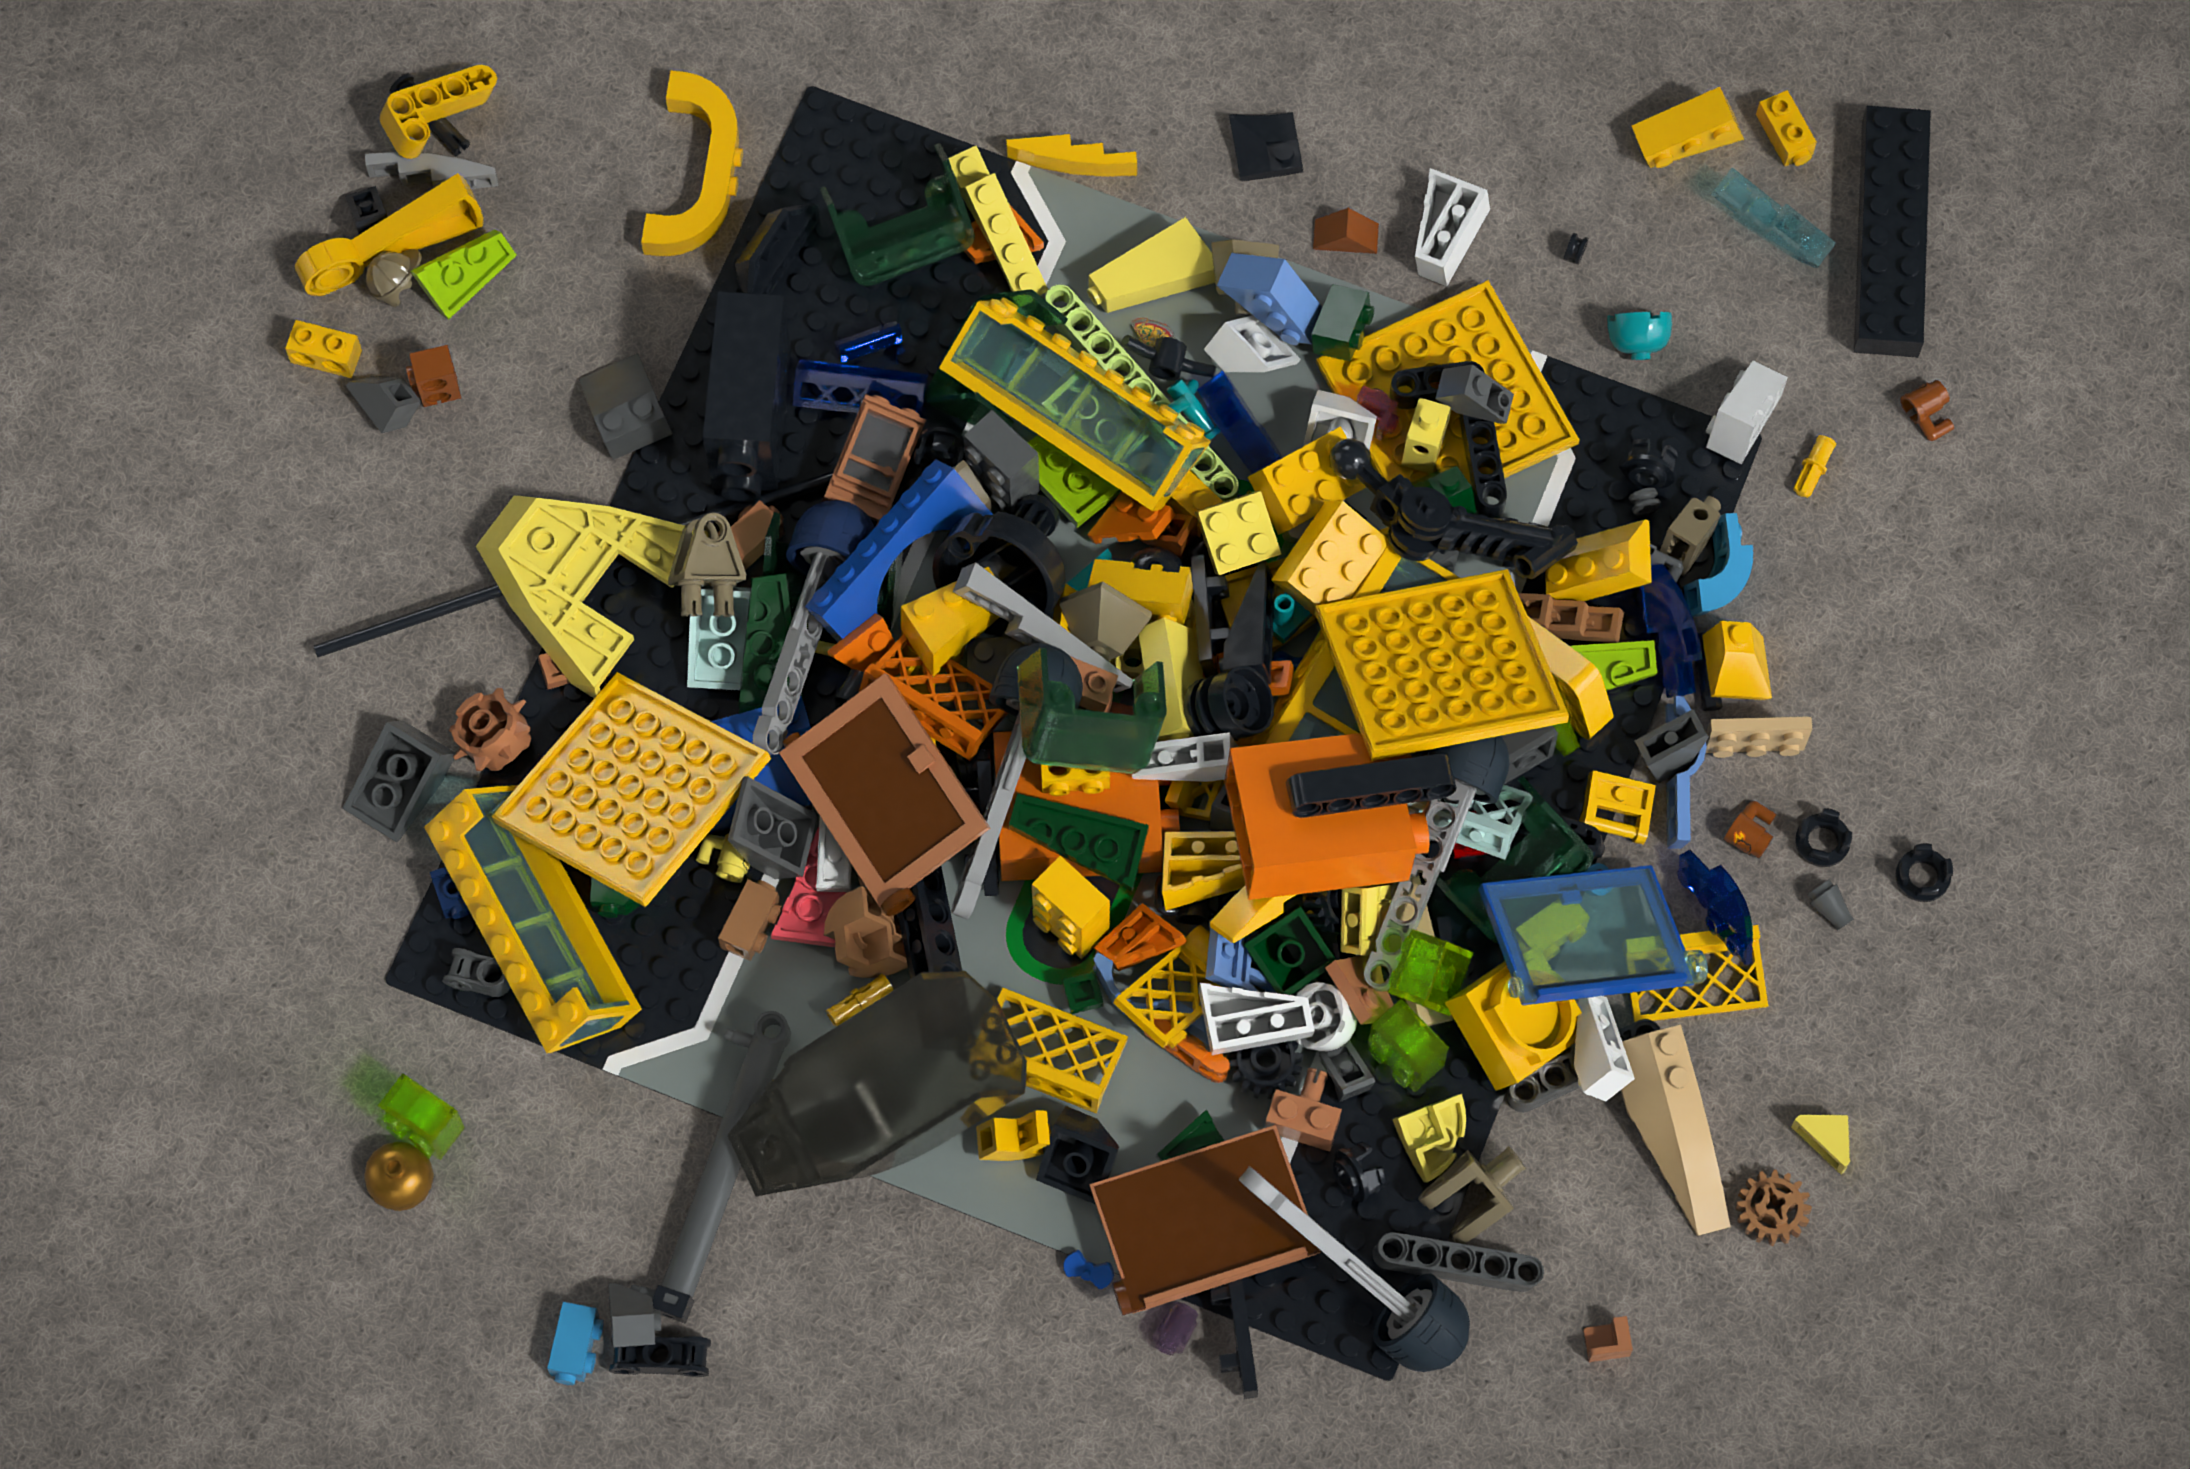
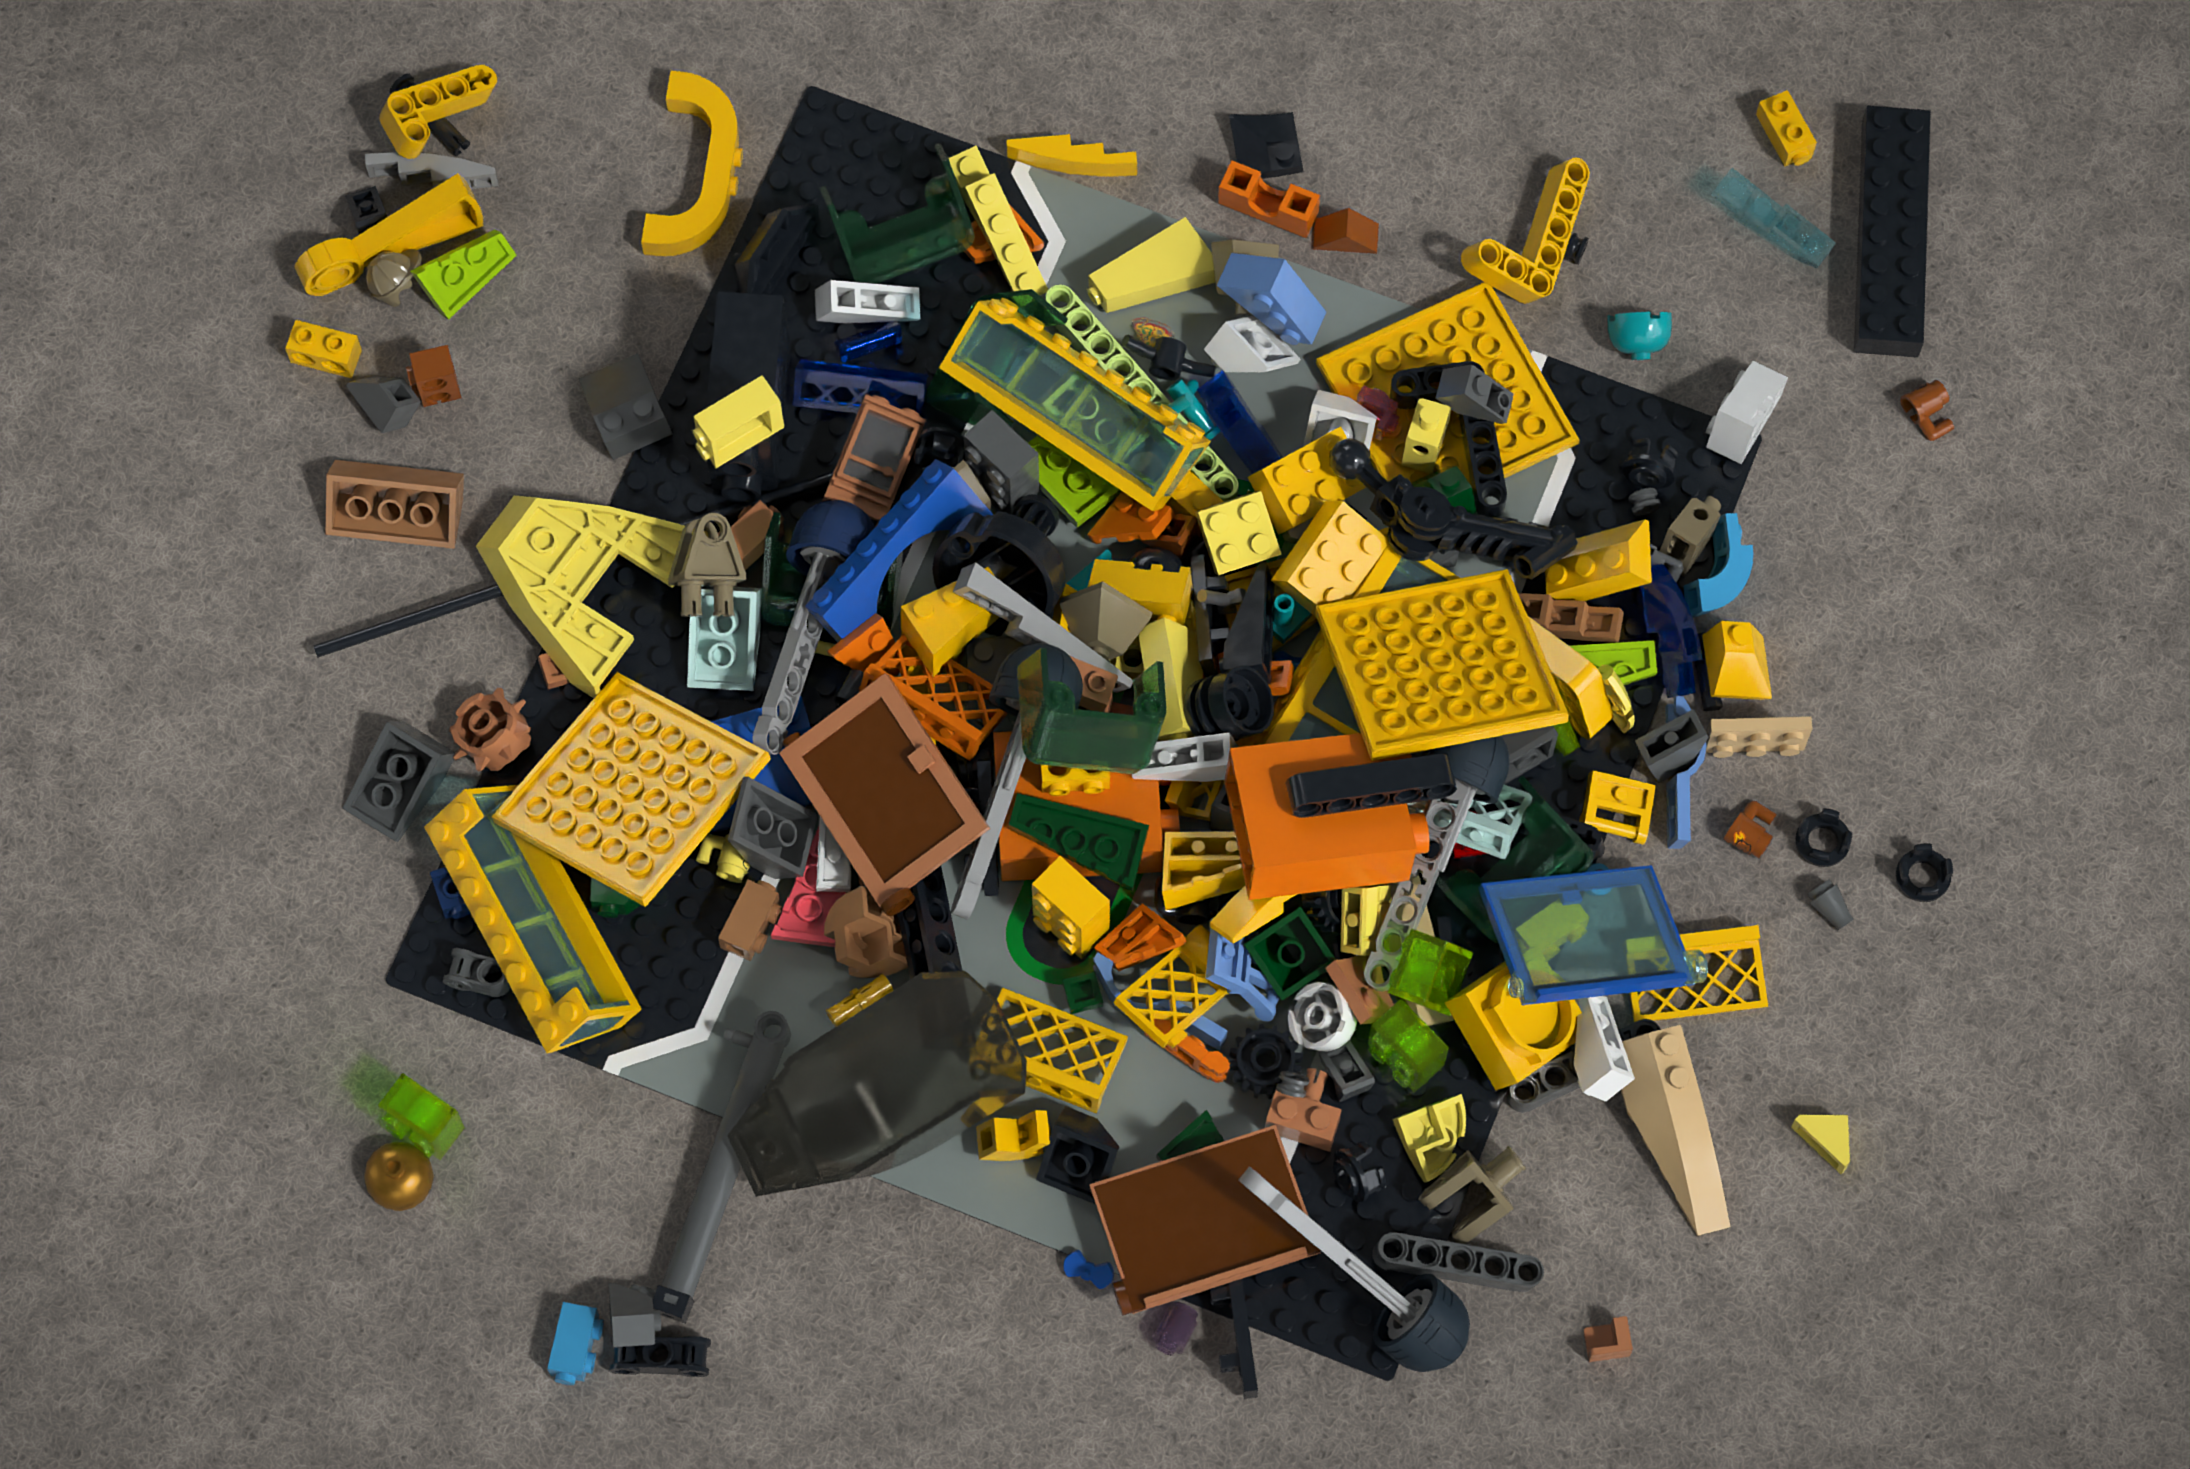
dark green wing [737,573,804,714] -> none
white wedge [1198,983,1314,1055] -> none
brick [1311,284,1374,362] -> none
white wedge [1415,168,1490,286] -> none
yellow wedge [1632,86,1745,168] -> none
clear blue slope [1677,850,1753,966] -> none
medium nougat gear [1735,1170,1812,1246] -> none
yellow axle [1793,435,1836,498] -> none
none -> medium nougat slope [325,460,464,549]
none -> light yellow window [693,375,784,468]
none -> white slope [815,280,920,323]
none -> flat silver bar [1197,588,1246,614]
none -> orange arch [1218,160,1320,238]
none -> dark grey bush [1276,1071,1310,1098]
none -> yellow beam [1461,158,1590,304]
none -> light yellow brick [1598,665,1635,733]

